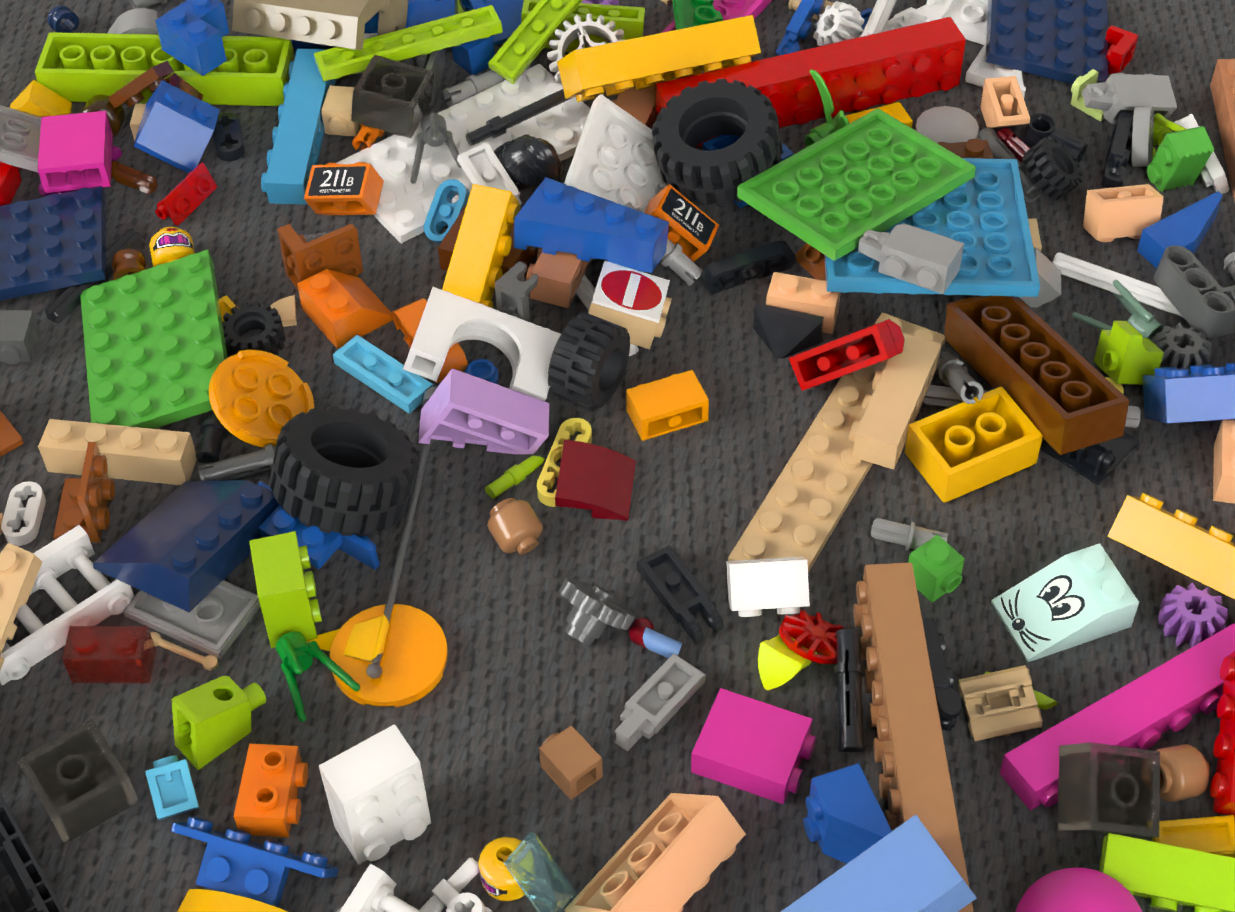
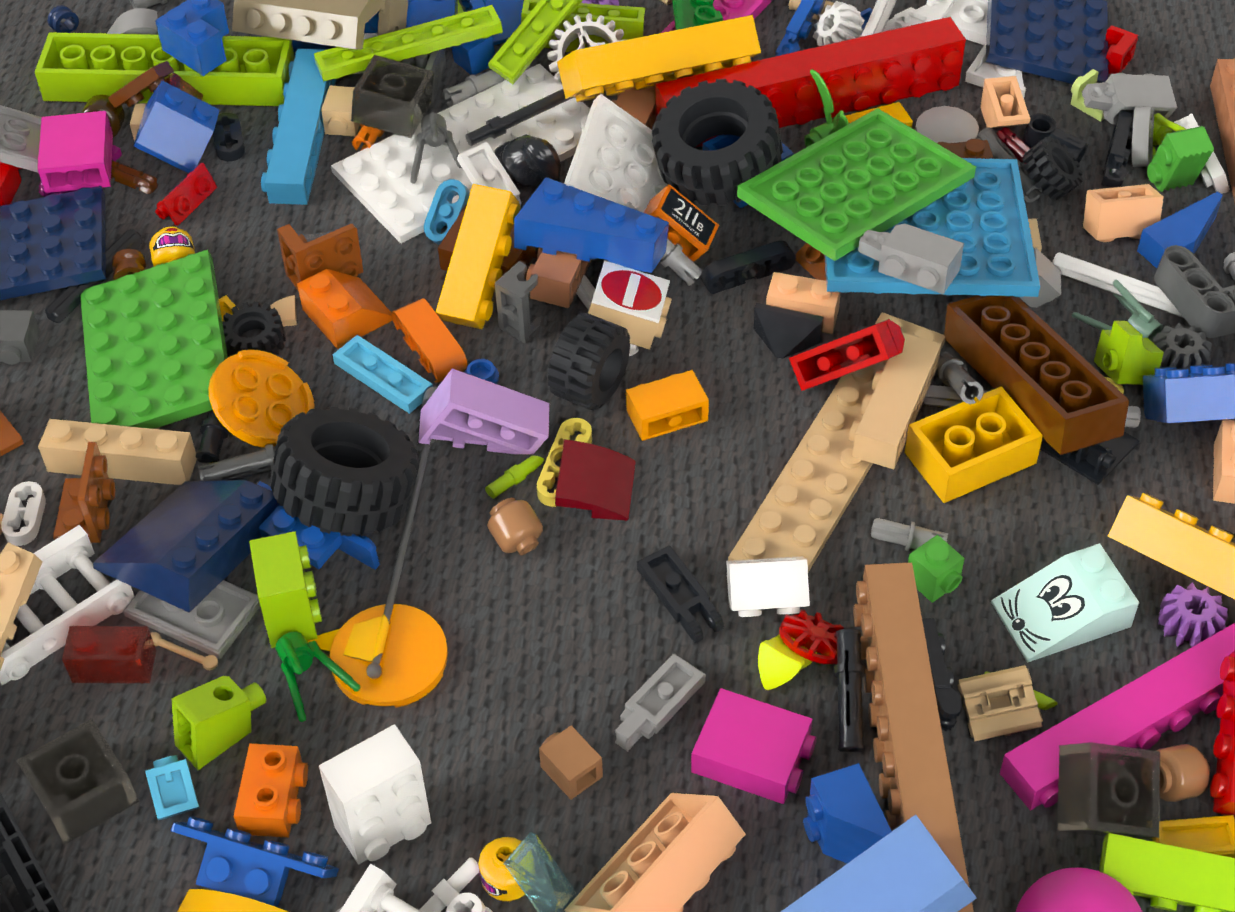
yellow slope [10,80,72,117] -> none
brick [304,162,384,215] -> none
white arch [403,287,561,401] -> none
dark grey plant [559,577,635,645] -> none
medium blue arm [629,618,682,658] -> none

